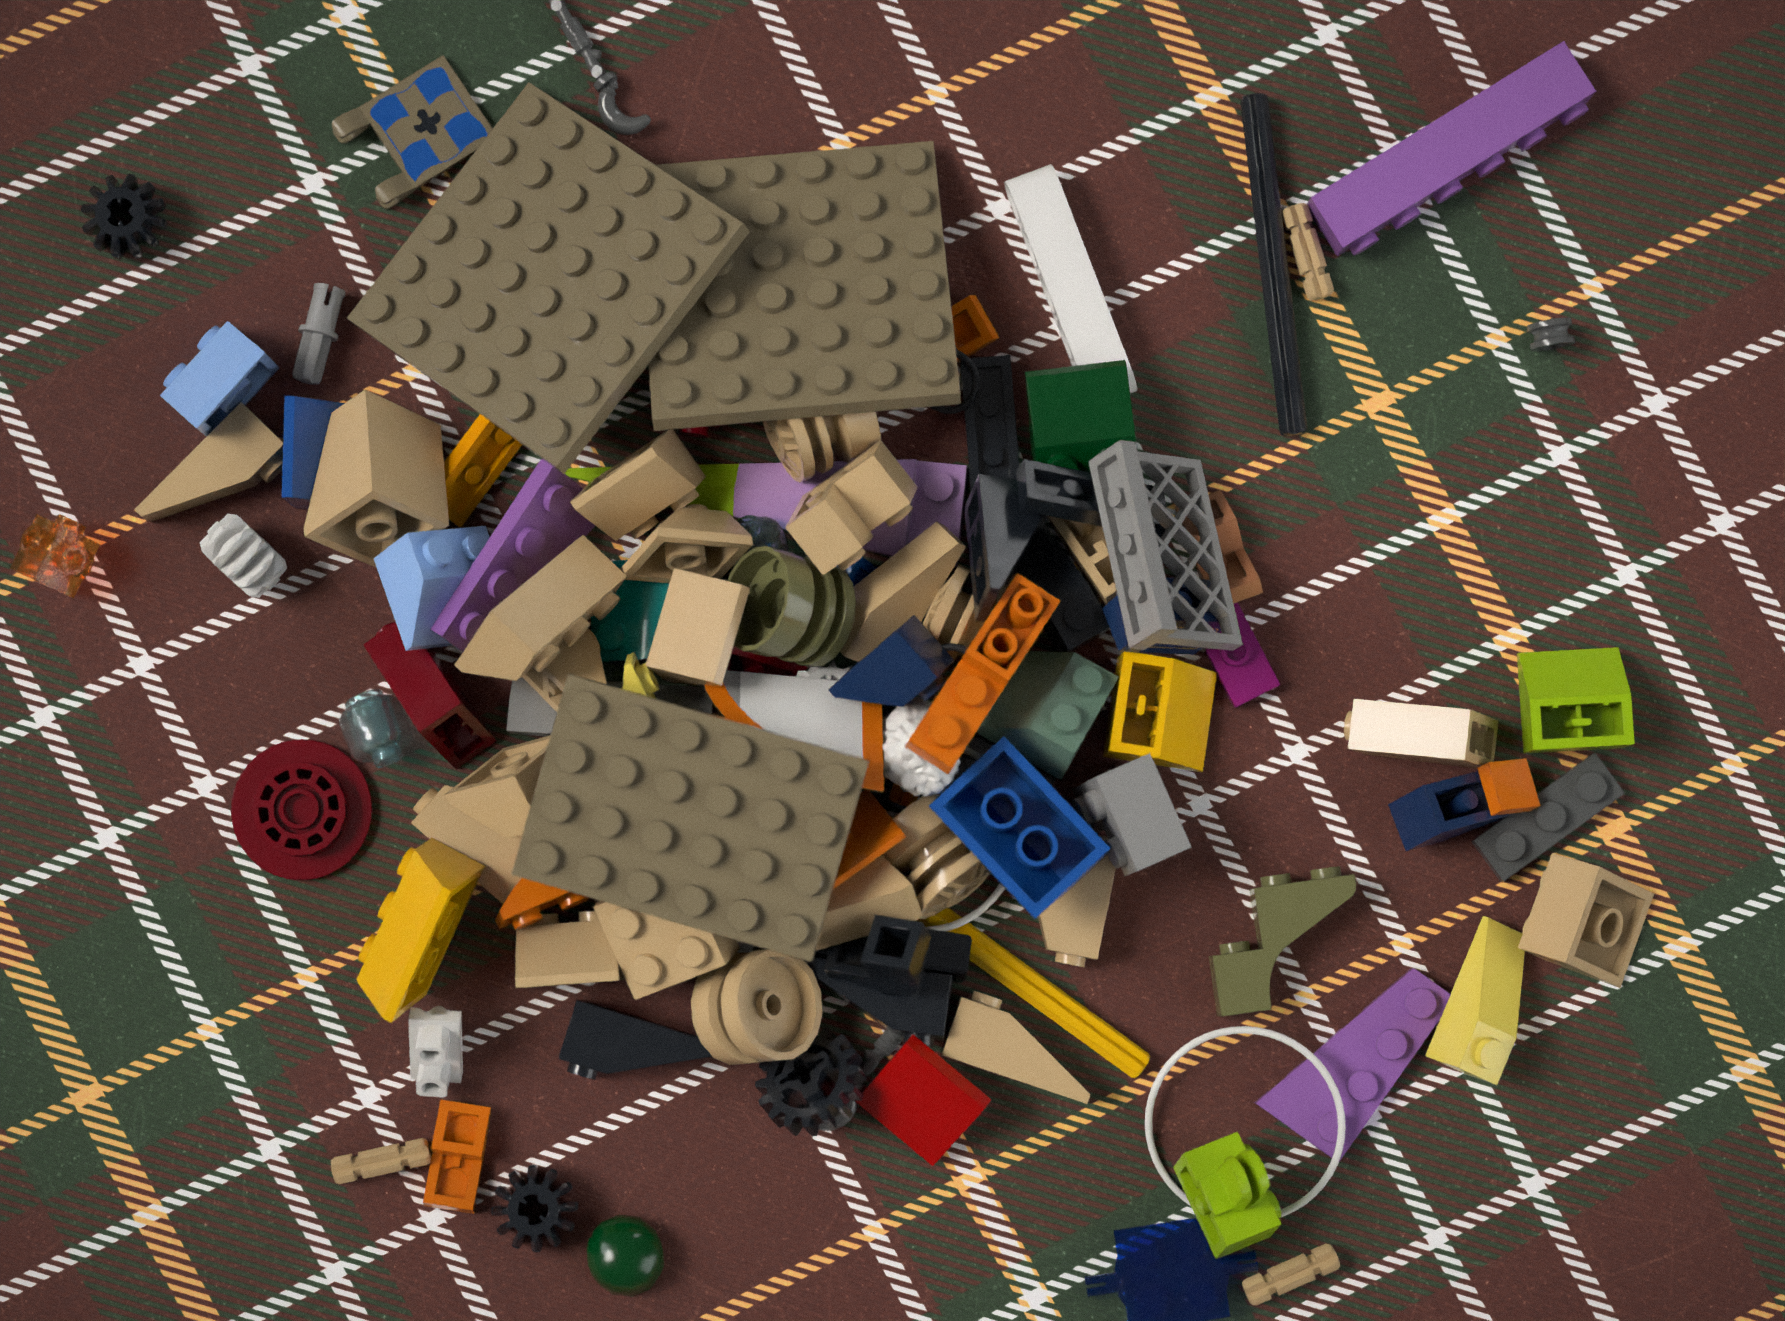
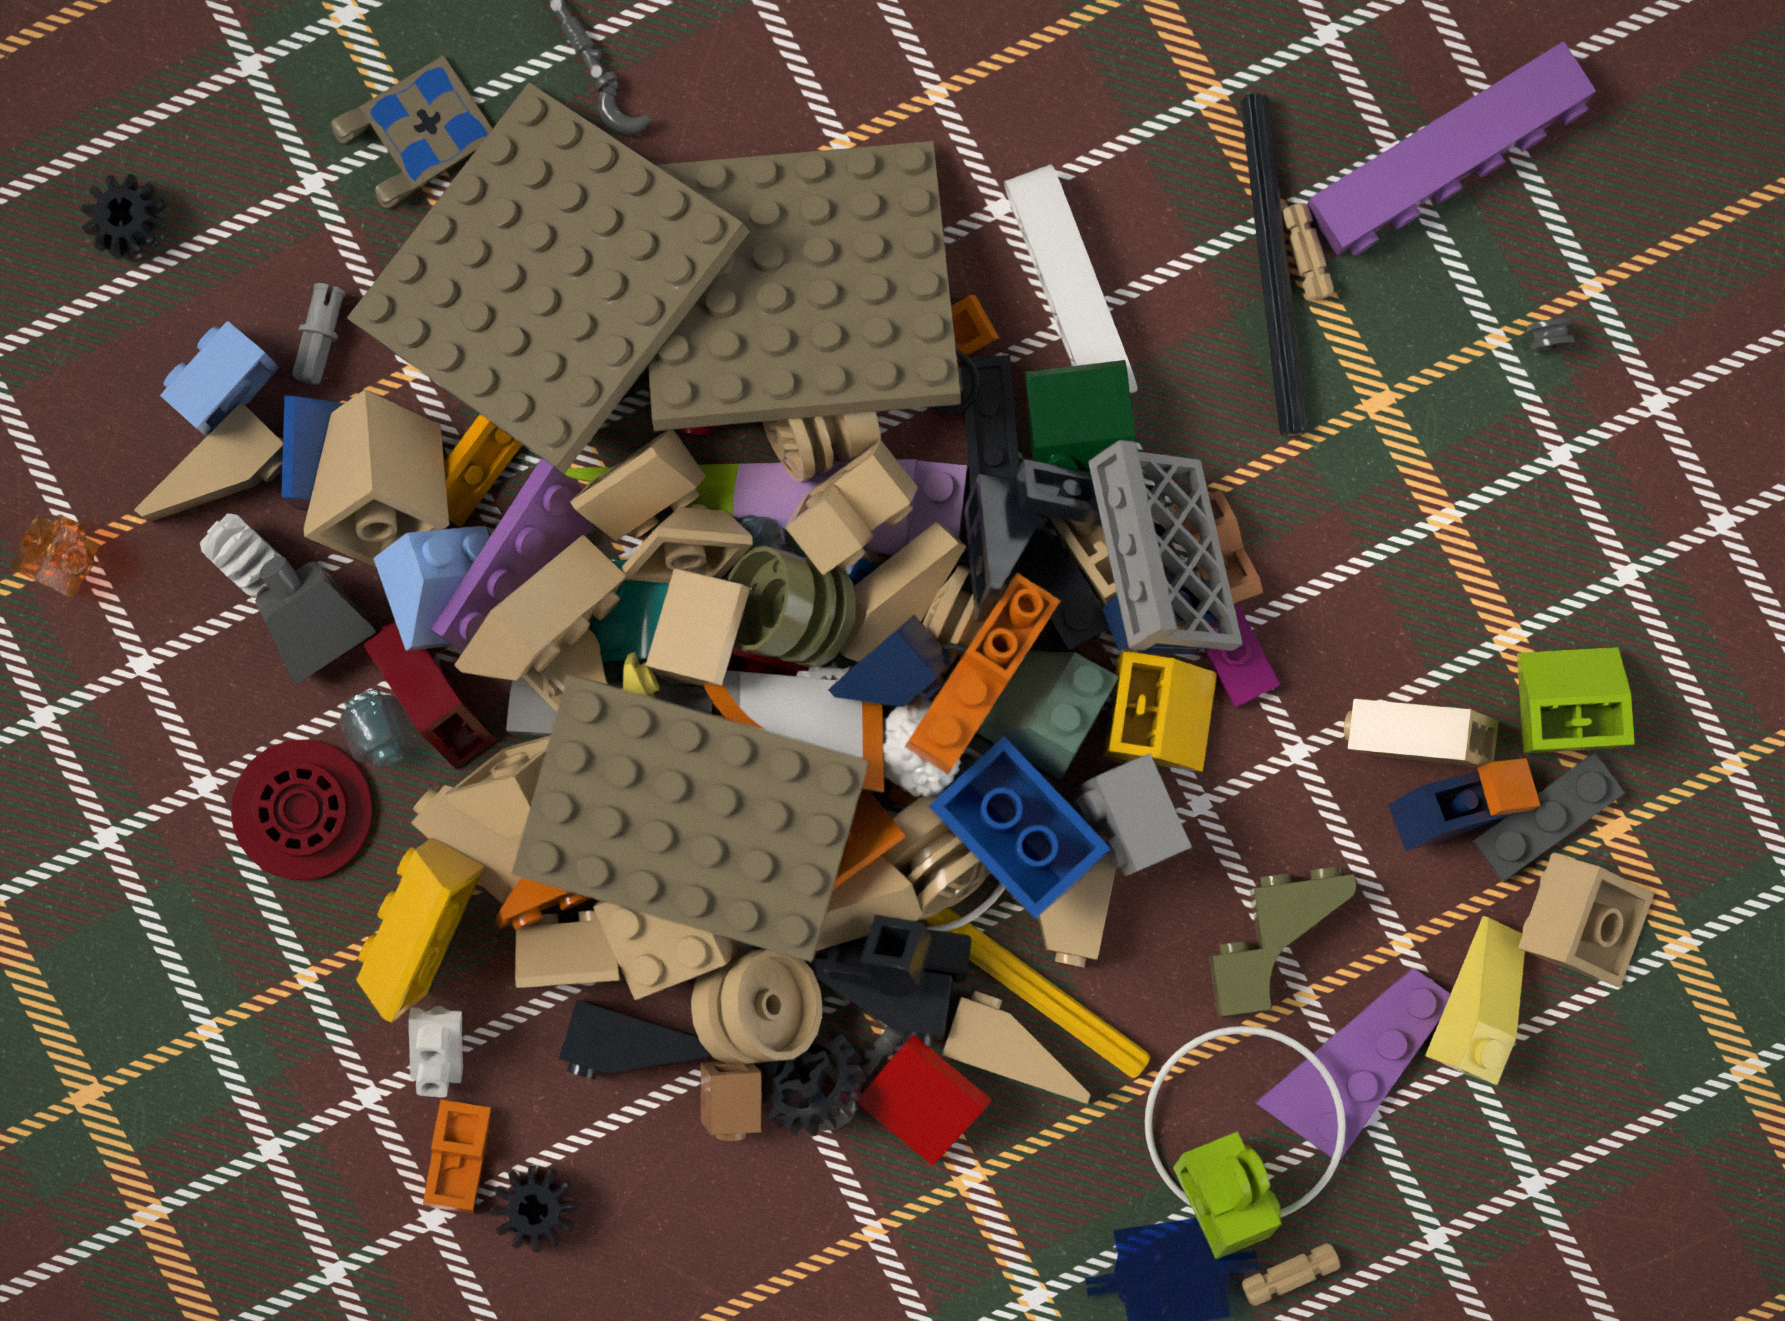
tan axle [331,1138,431,1184] -> none
dark green hair [586,1214,664,1297] -> none
none -> dark grey torso [255,556,376,685]
none -> medium nougat brick [701,1062,761,1141]

